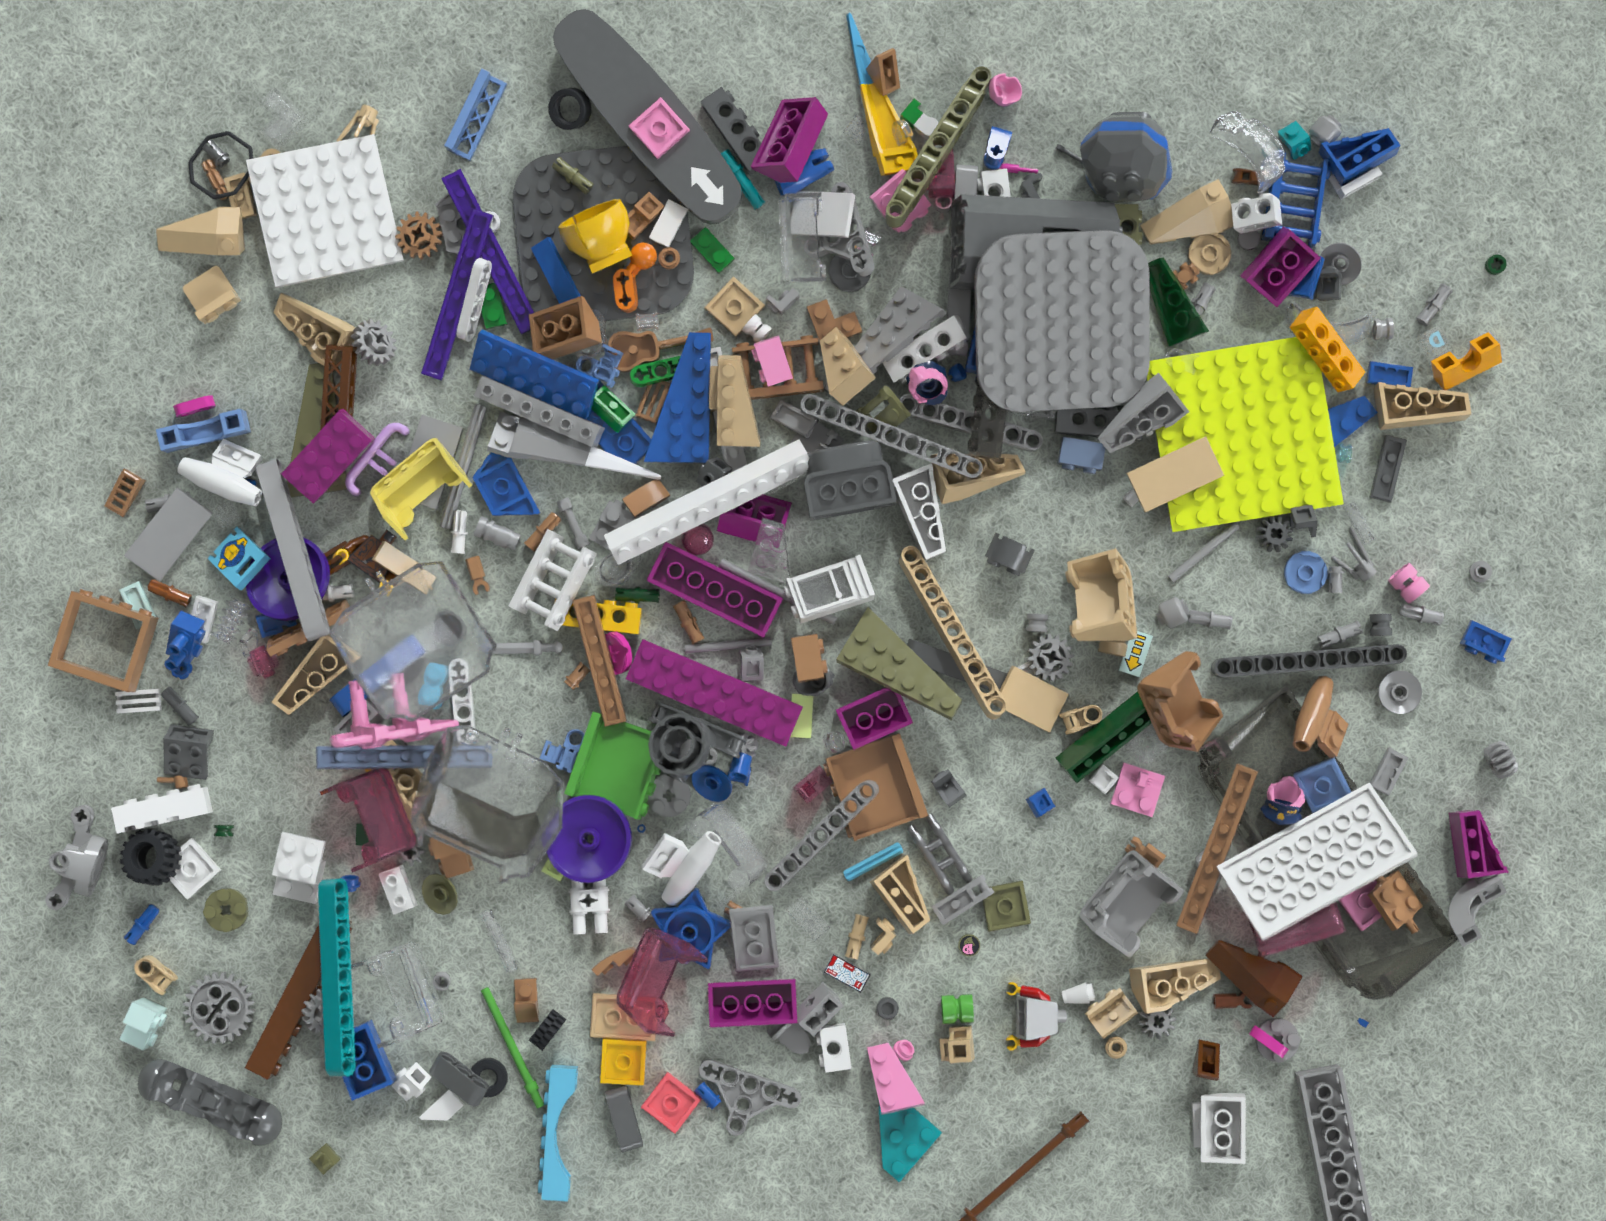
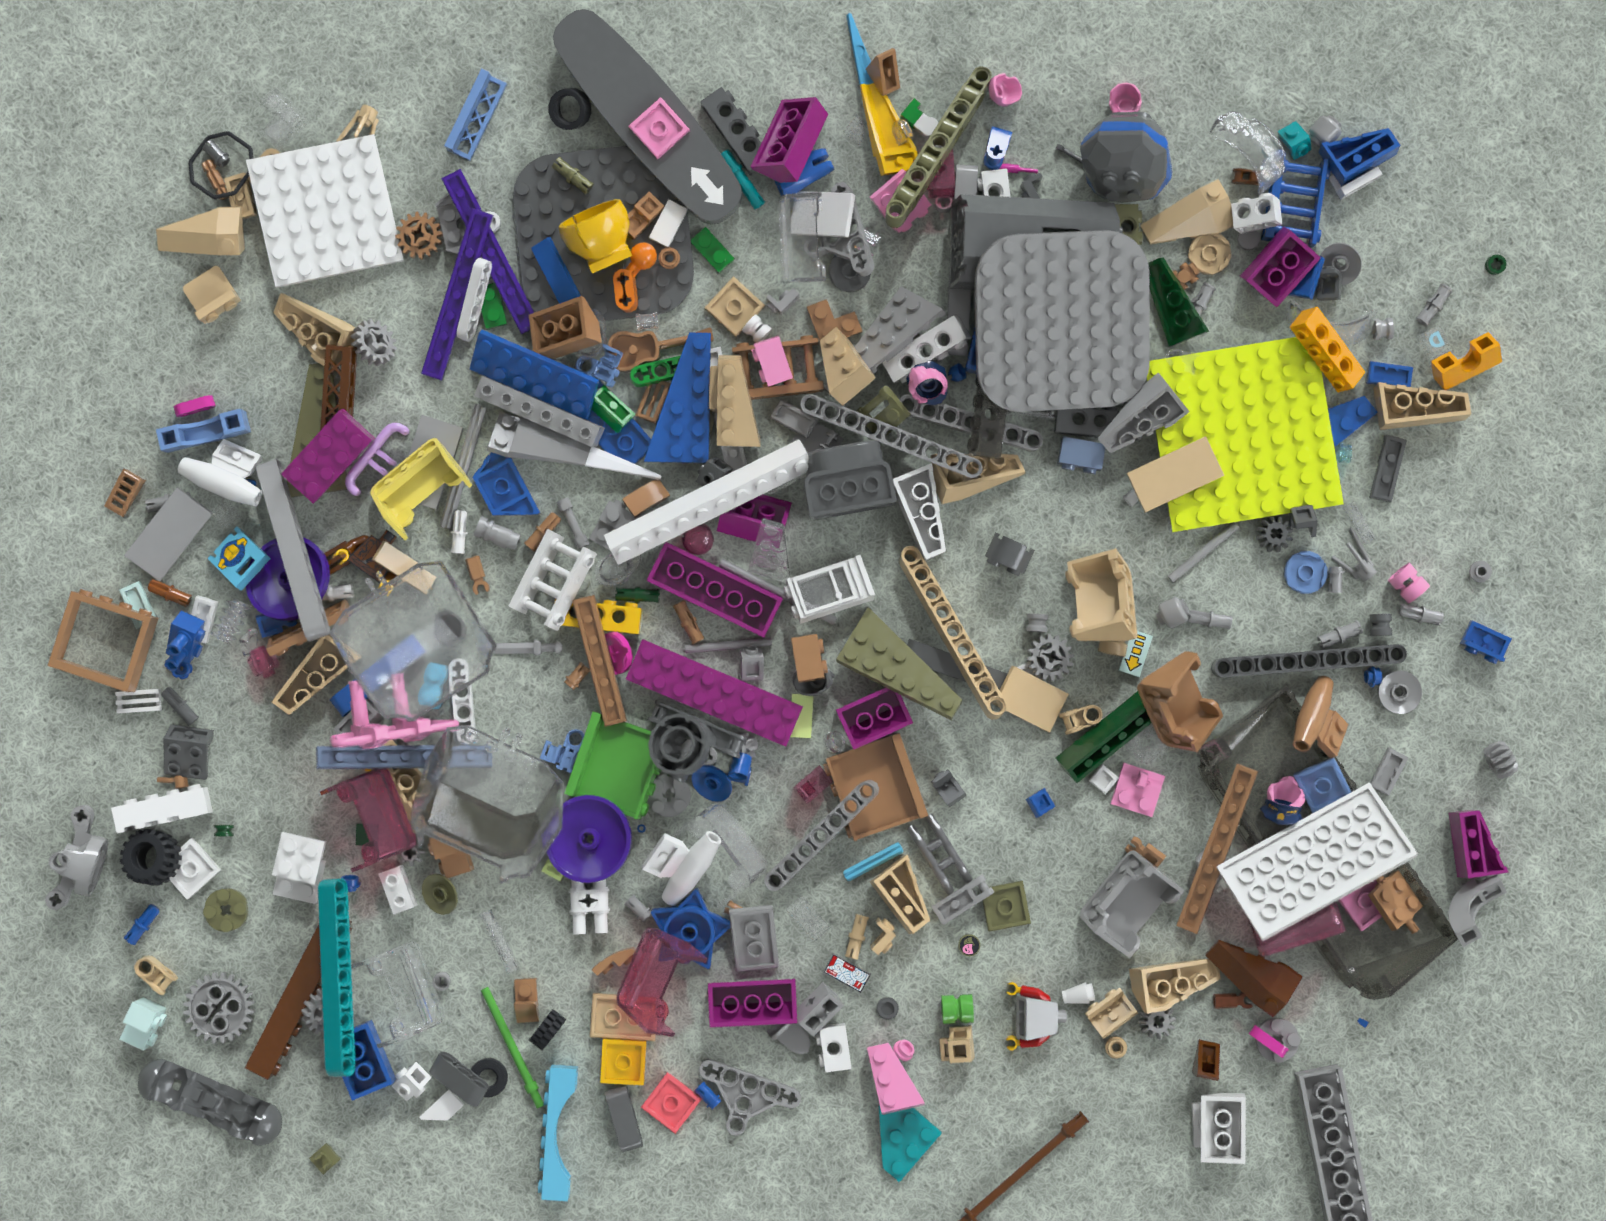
none -> bright pink hair [1109,82,1142,113]
none -> blue plate [1364,666,1382,687]

